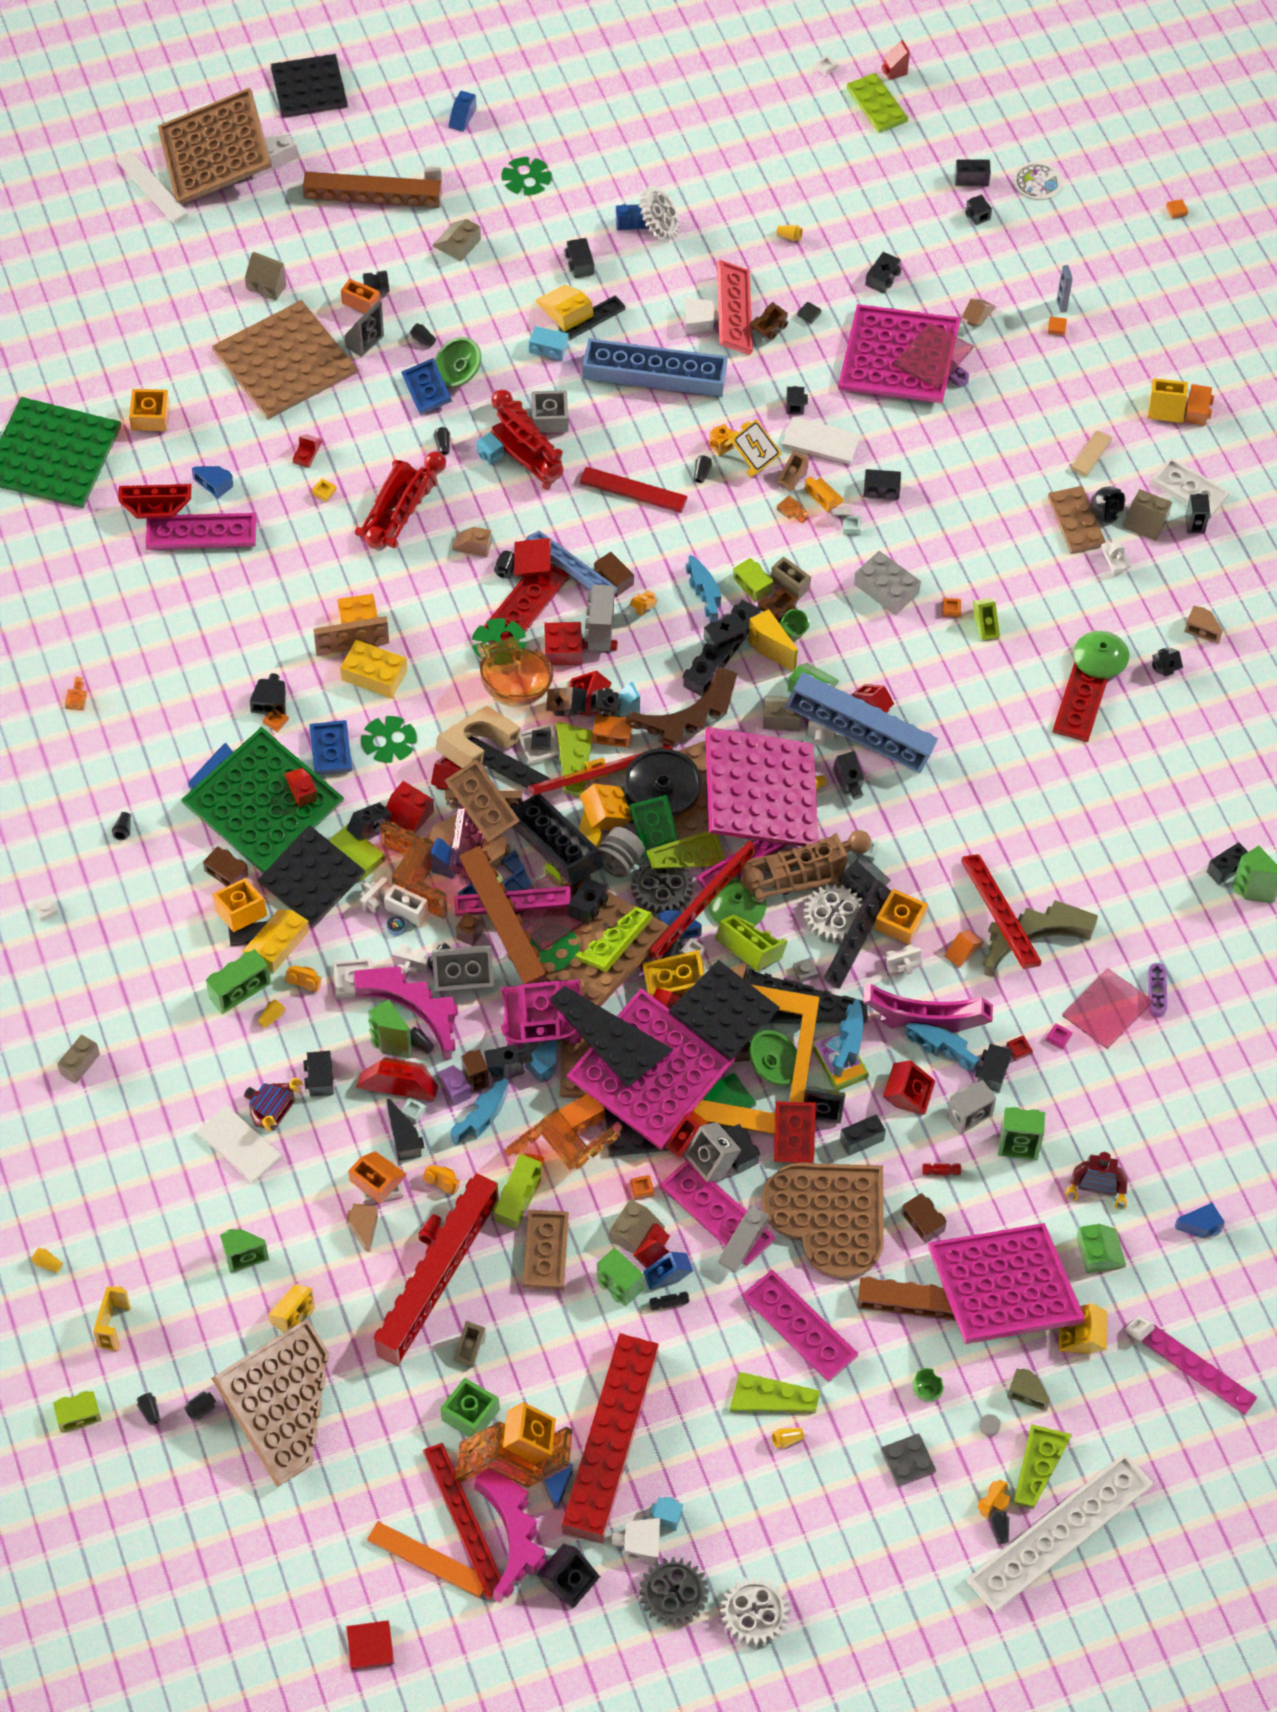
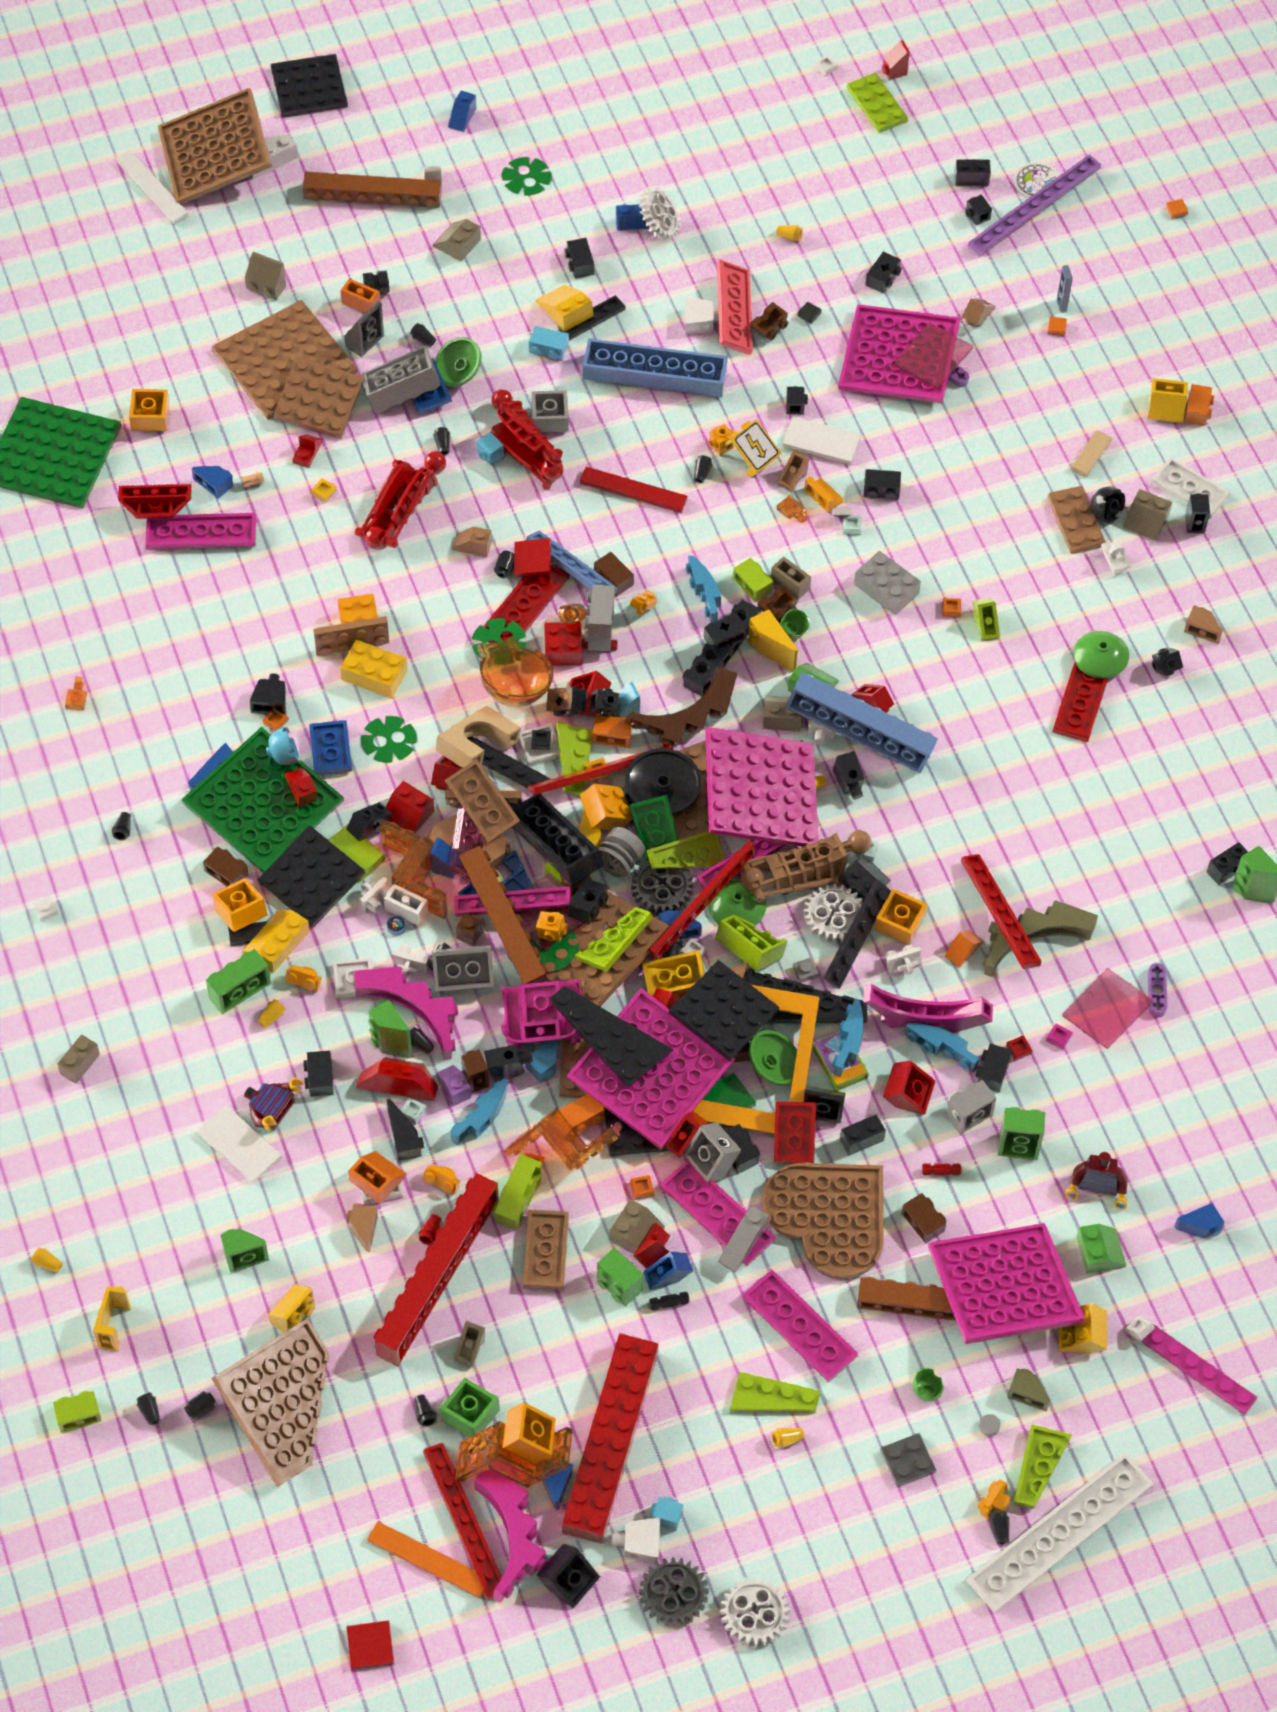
none -> light nougat pin [241,471,265,488]
none -> medium azure cylinder [266,726,300,765]
none -> medium nougat plate [274,356,364,439]
none -> light grey slope [362,345,440,413]
none -> black cone [414,1394,437,1427]
none -> light orange brick [536,911,567,942]
none -> clear orange cylinder [558,603,586,624]
none -> medium lavender plate [968,154,1101,256]

